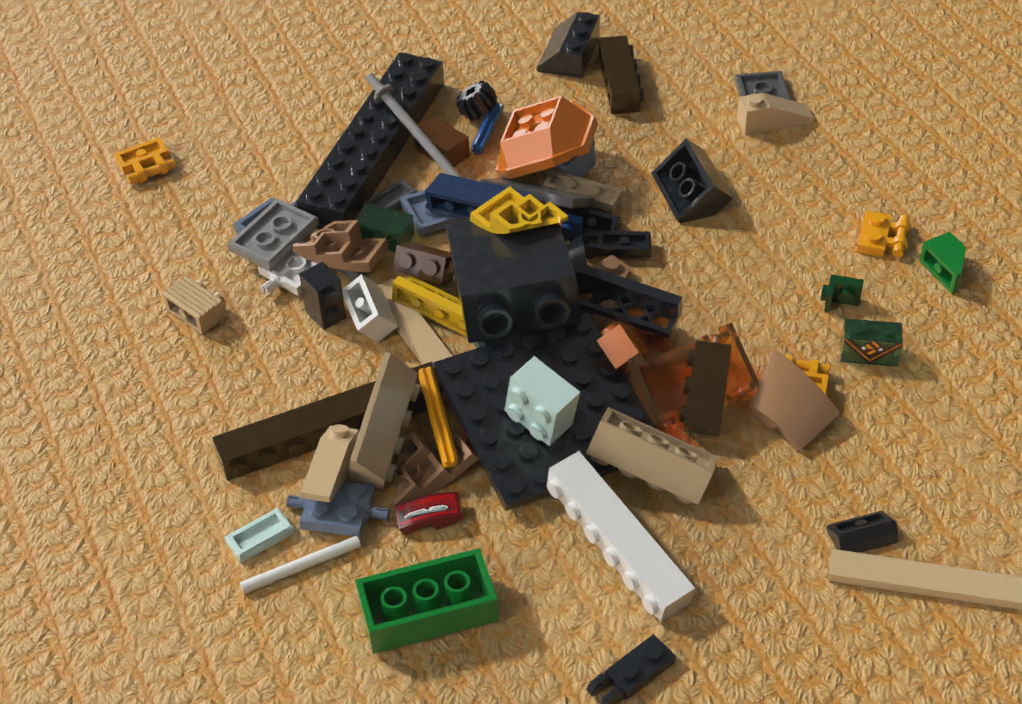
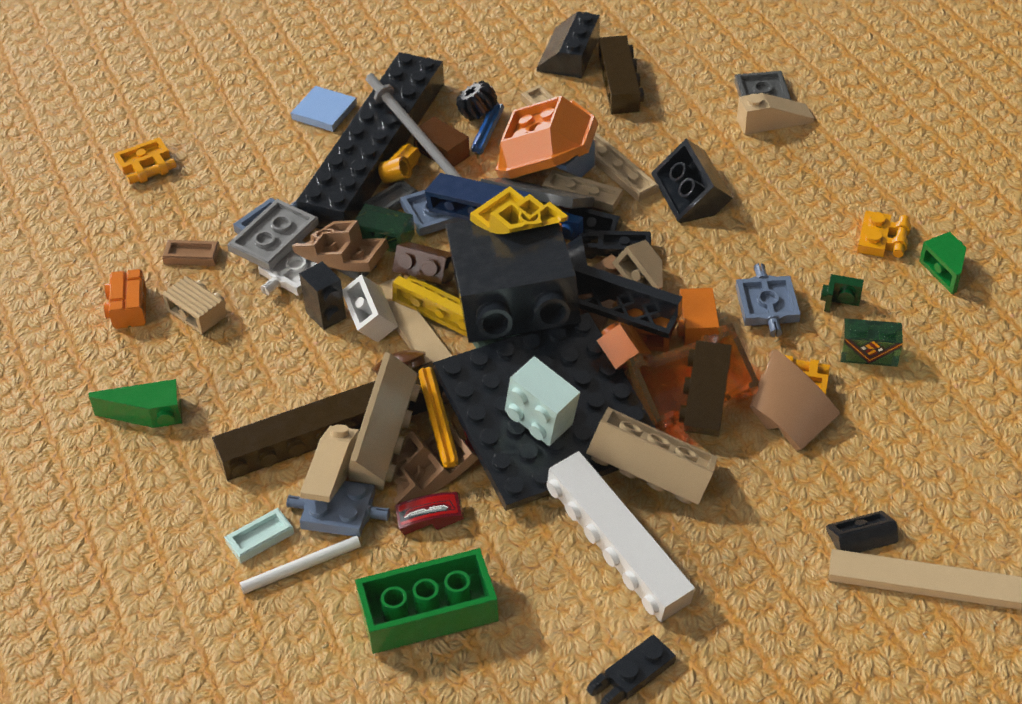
none -> green slope [89,379,182,428]
none -> orange brick [104,269,147,329]
none -> medium nougat tile [162,240,220,266]
none -> light blue tile [291,86,357,132]
none -> reddish brown dish [371,350,426,375]
none -> light orange piece [378,144,421,184]
none -> tan tile [521,85,659,202]
none -> tan slope [612,240,663,289]
none -> orange brick [677,288,719,348]
none -> sand blue plate [735,263,801,337]

